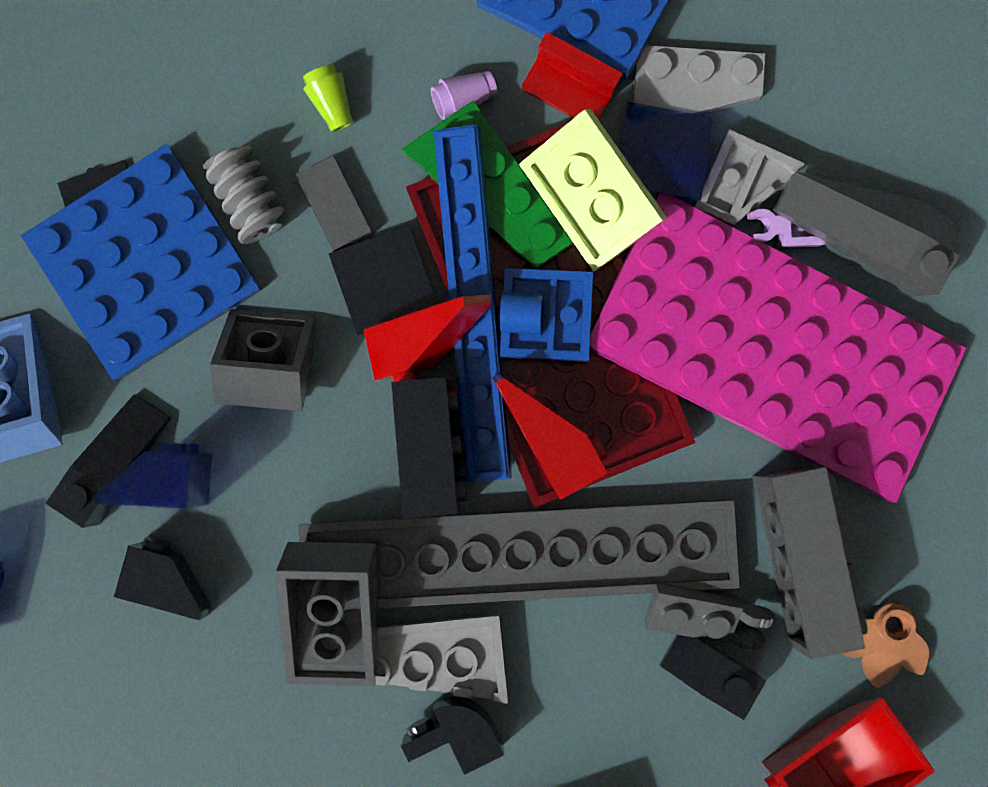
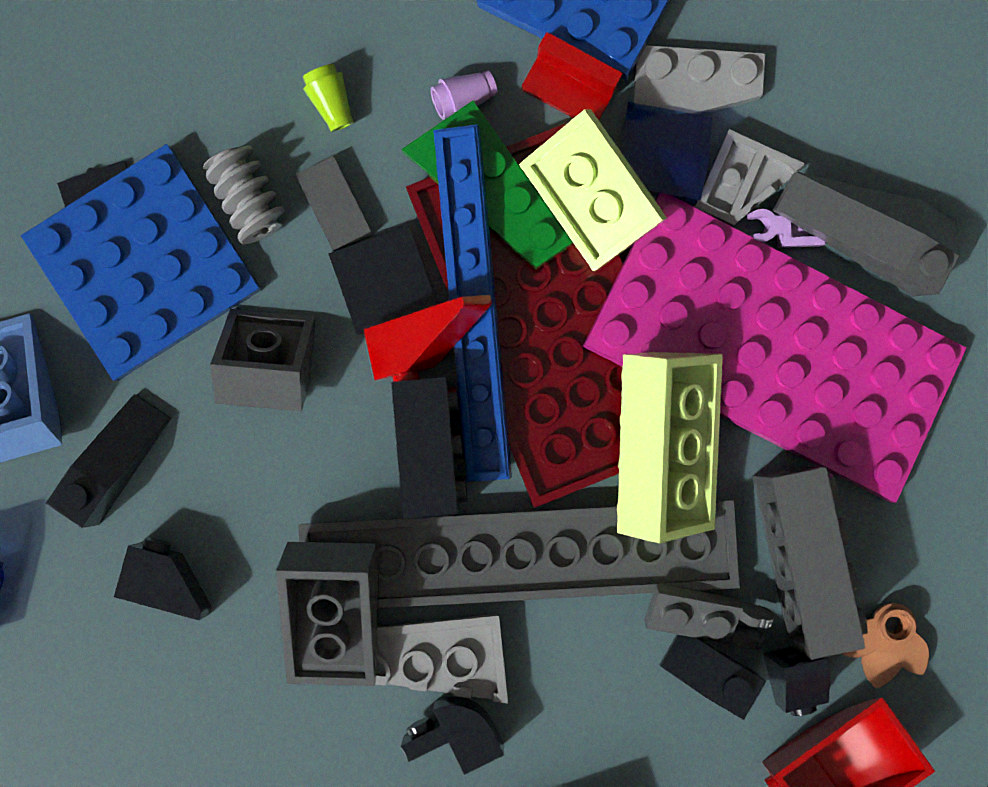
clear blue slope [95,443,212,509] -> none
red slope [492,373,608,500] -> none
blue plate [500,268,593,362] -> none
none -> yellowish green slope [617,352,723,543]
none -> black slope [763,646,830,716]

